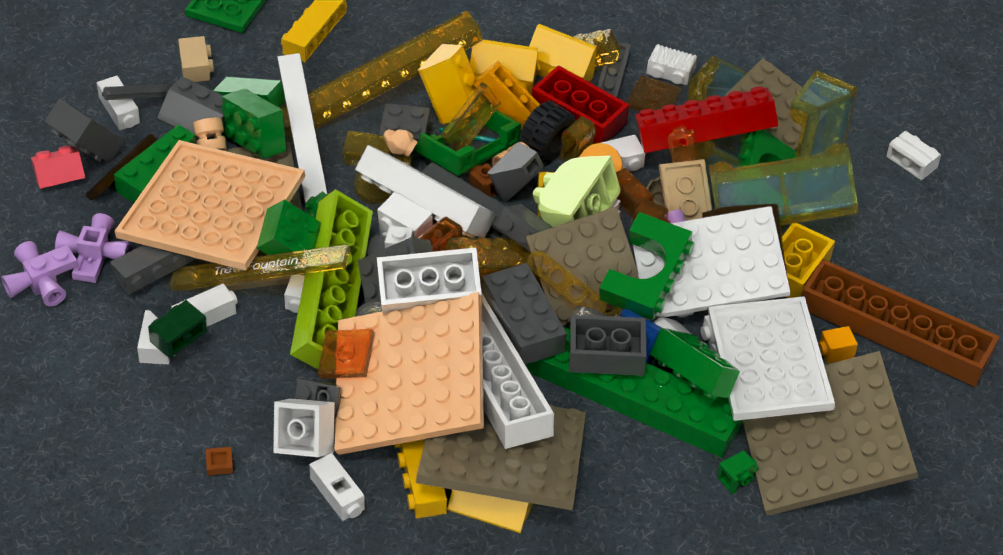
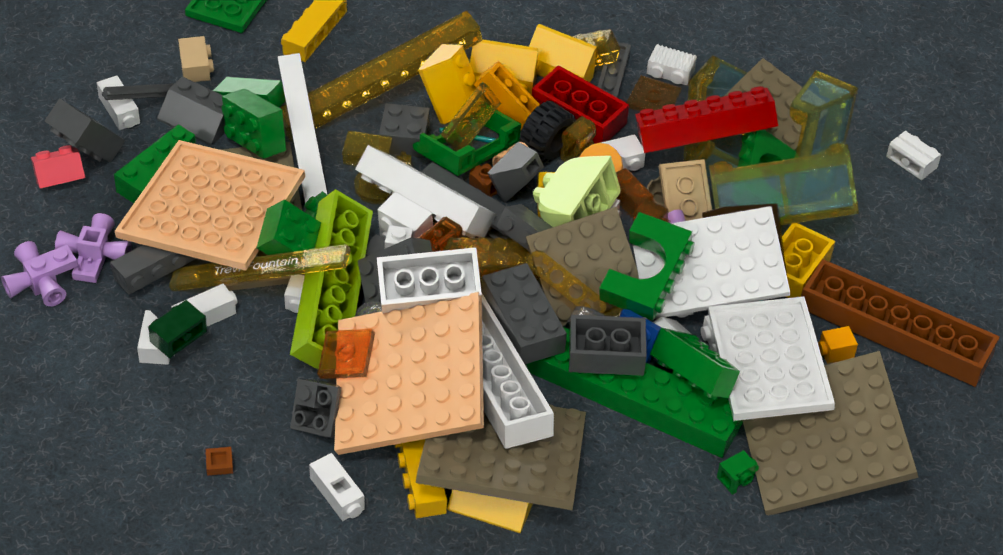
dark brown tile [85,134,157,201] -> none
light nougat wheel [193,117,227,151] -> none
white brick [274,399,335,457] -> none
light nougat rock [383,129,418,157] -> none
clear orange brick [667,126,699,163] -> none

